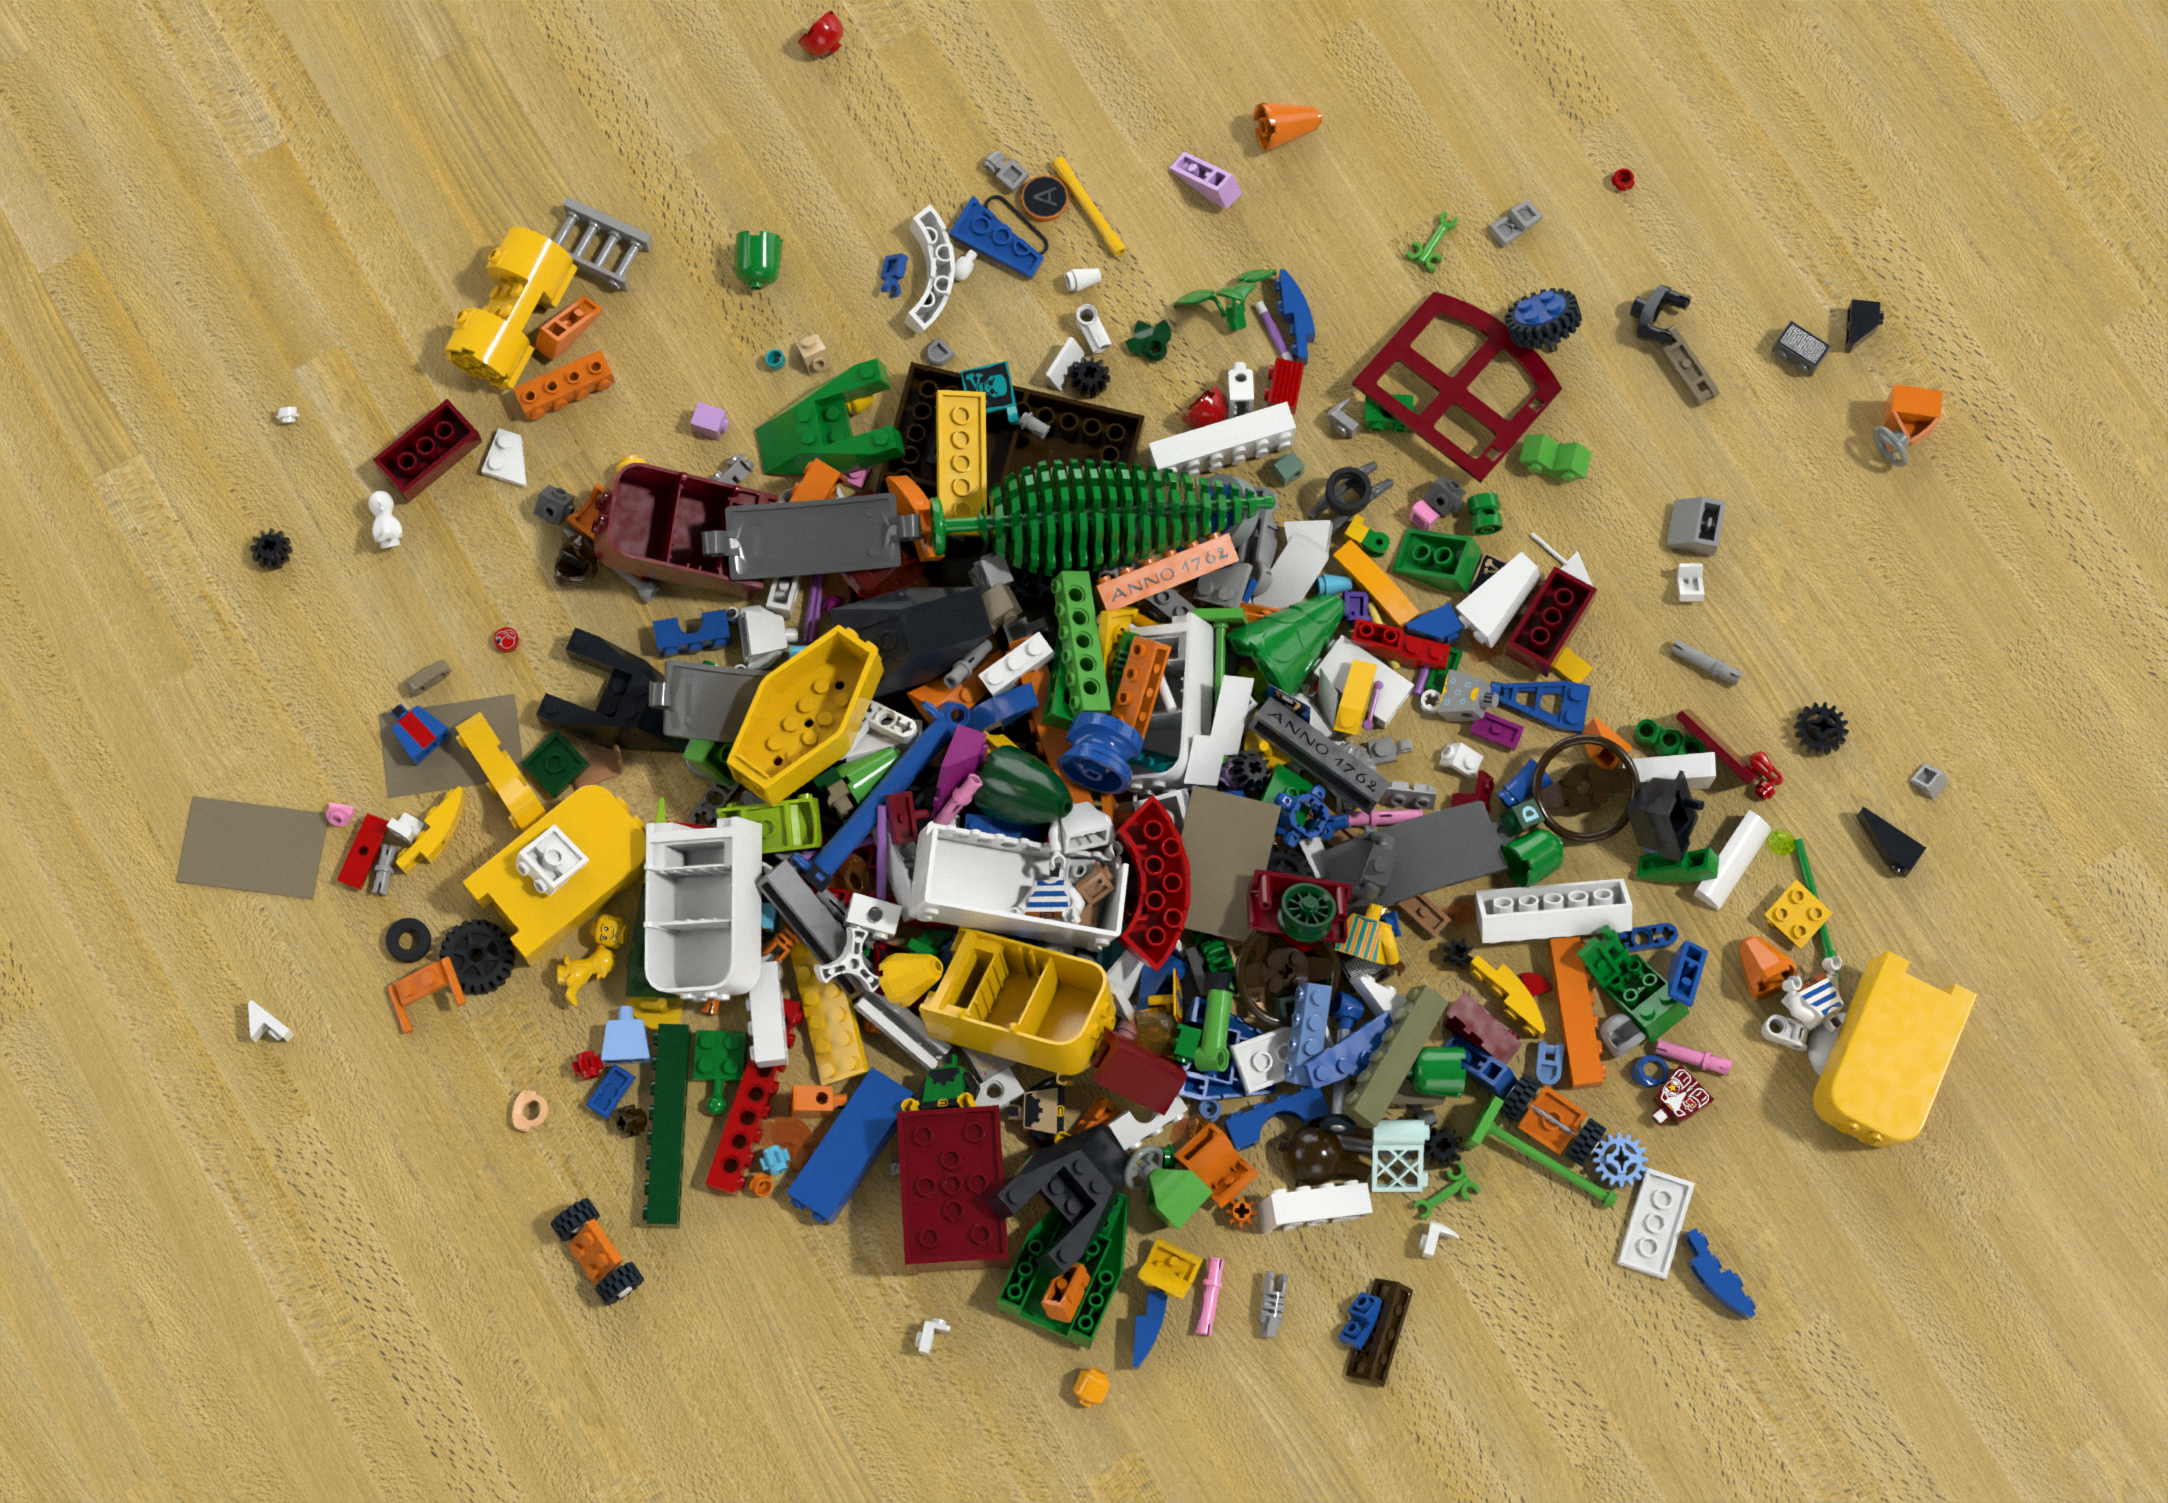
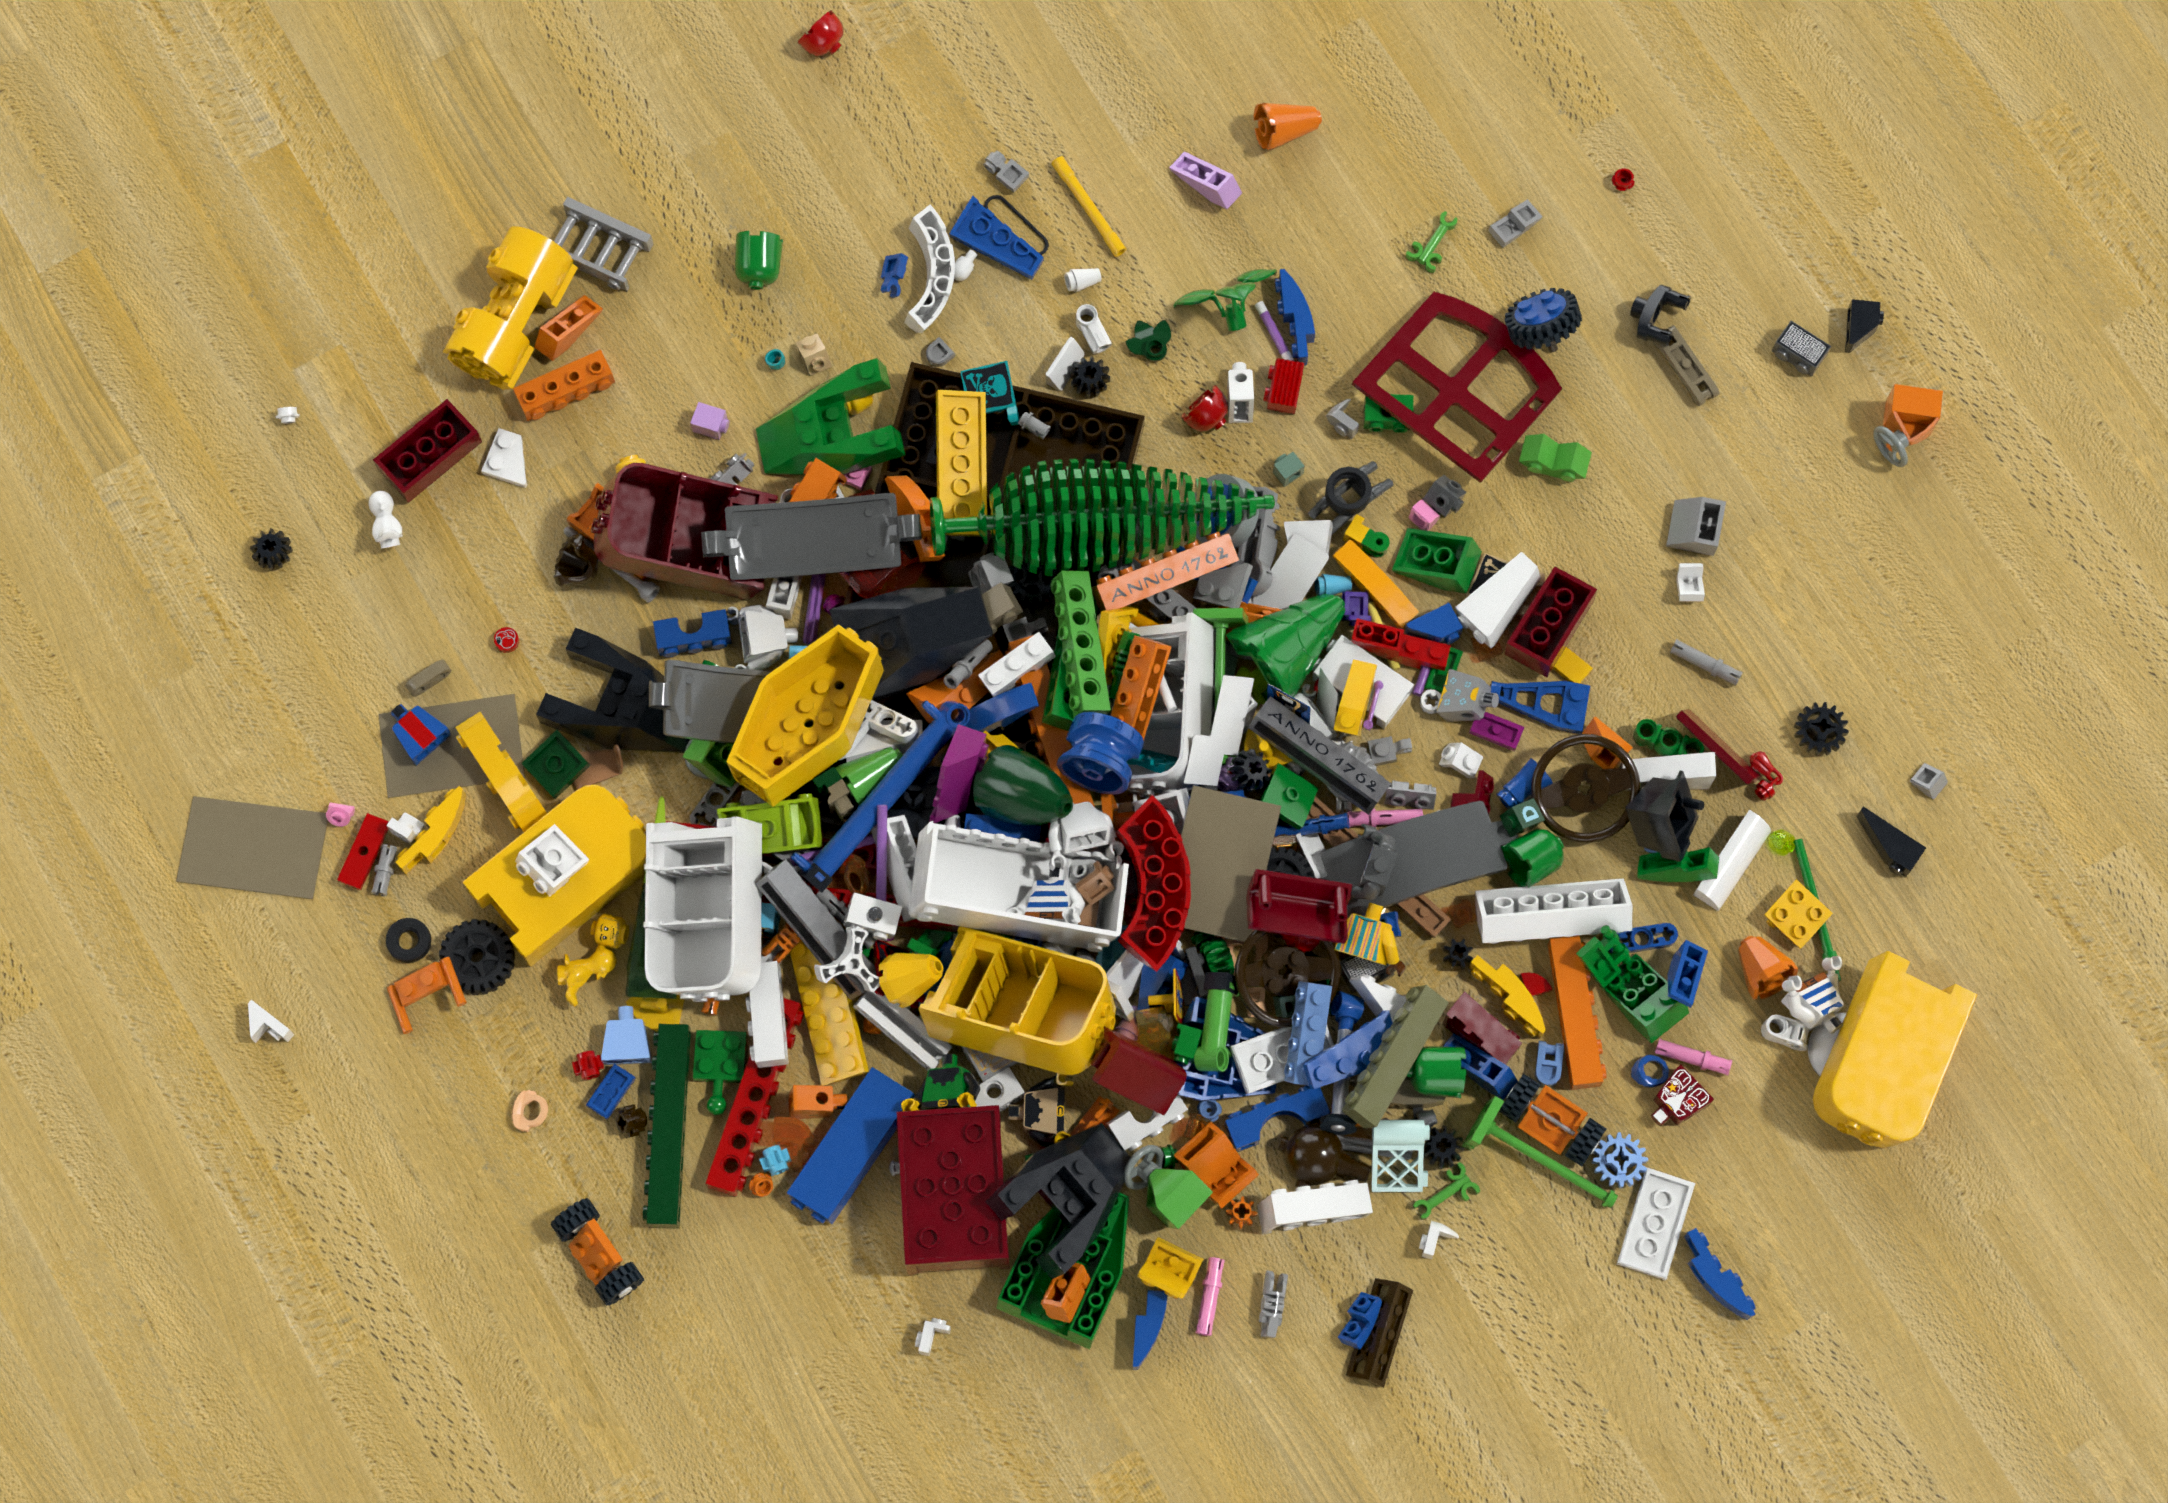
dark grey brick [534,485,575,525] -> none
dark red plate [885,791,929,845] -> none
bright pink pin [932,774,982,826] -> none
black tile [1021,175,1069,222] -> none
light orange head [1073,1367,1110,1407] -> none
white brick [1148,402,1296,485] -> none
blue piece [1274,785,1334,848] -> none
dark green wheel [1277,883,1337,942] -> none
green wheel [1467,493,1503,535] -> none
white piece [1530,533,1593,586] -> none
light grey helmet [1599,1014,1646,1059] -> none

